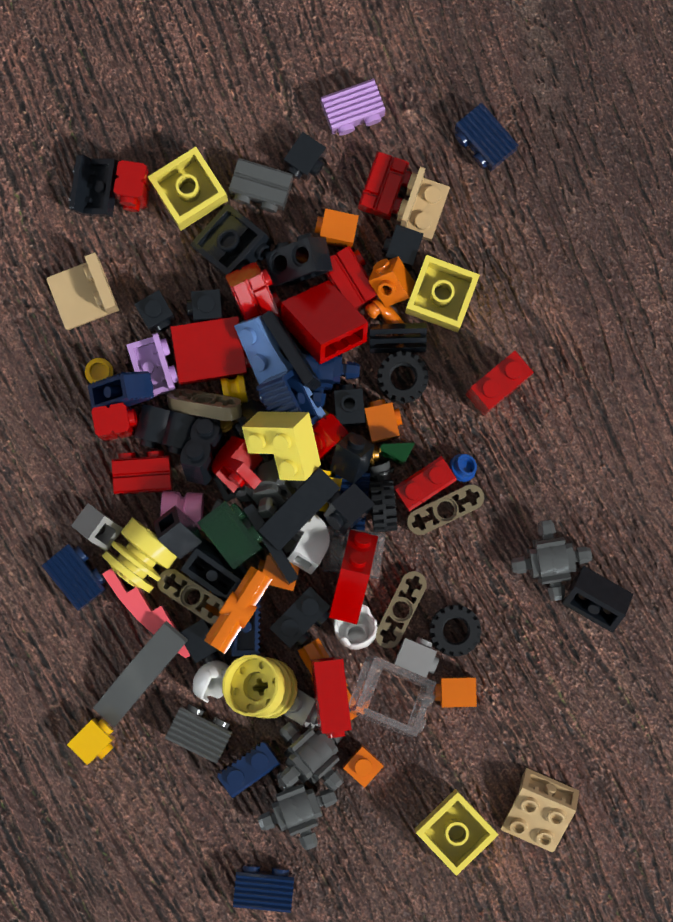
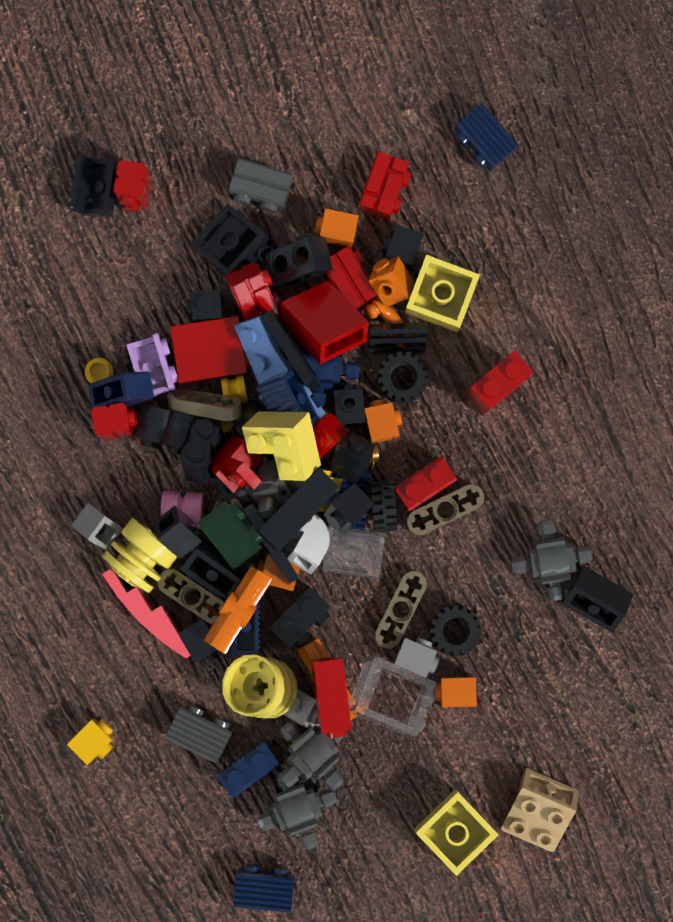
dark blue brick [42,544,107,611] -> none
tan bracket [47,253,119,330] -> none
dark grey slope [93,621,188,727] -> none
red brick [111,451,173,495] -> none
black brick [134,290,176,333] -> none
light yellow brick [148,147,228,231] -> none
white hair [193,660,229,703] -> none
black brick [284,132,326,181] -> none
lavender brick [321,79,385,135] -> none
red brick [329,529,378,624] -> none
white hair [334,604,377,650] -> none
orange brick [343,744,384,788] -> none
dark grey plate [368,460,395,481] -> none
dark green slope [379,443,415,466] -> none
tan bracket [397,166,450,241] -> none
blue plate [449,454,477,482] -> none

